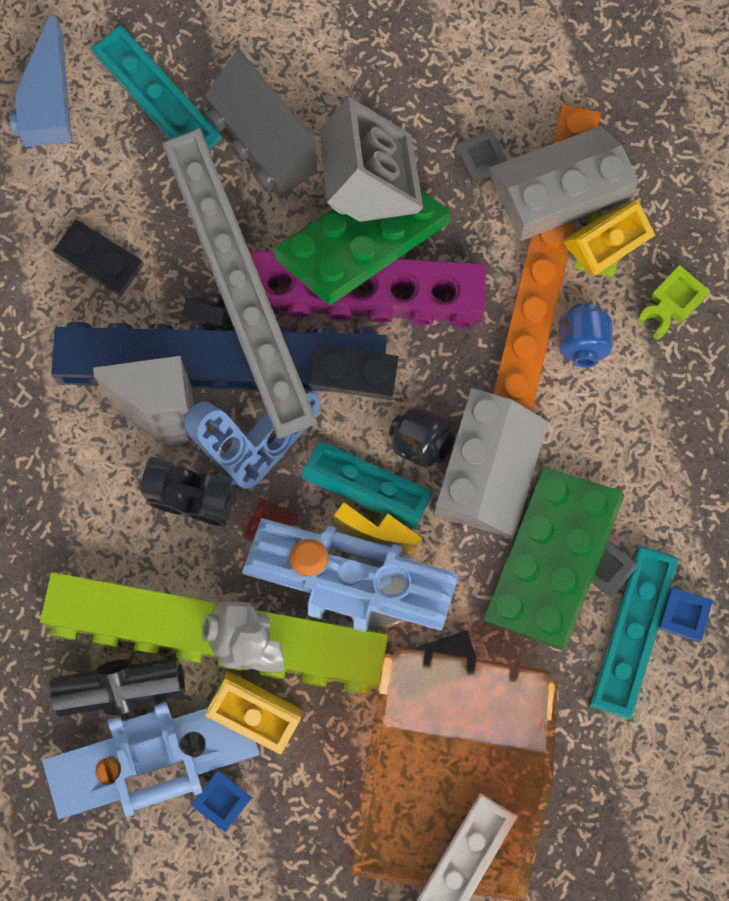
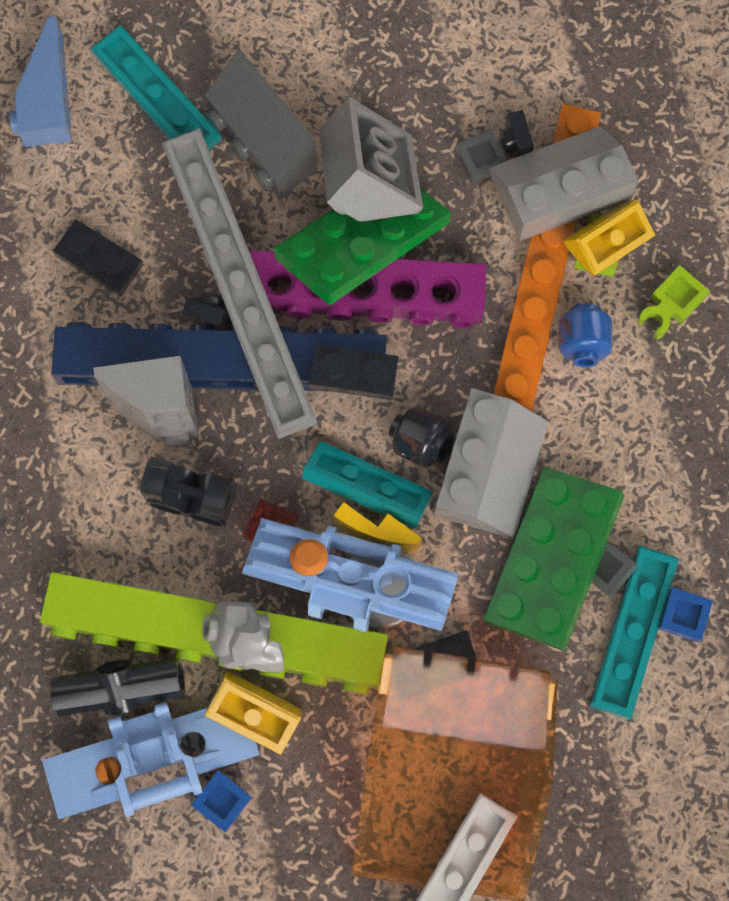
medium blue beam [184,386,320,489] -> none
none -> black plate [500,110,534,158]

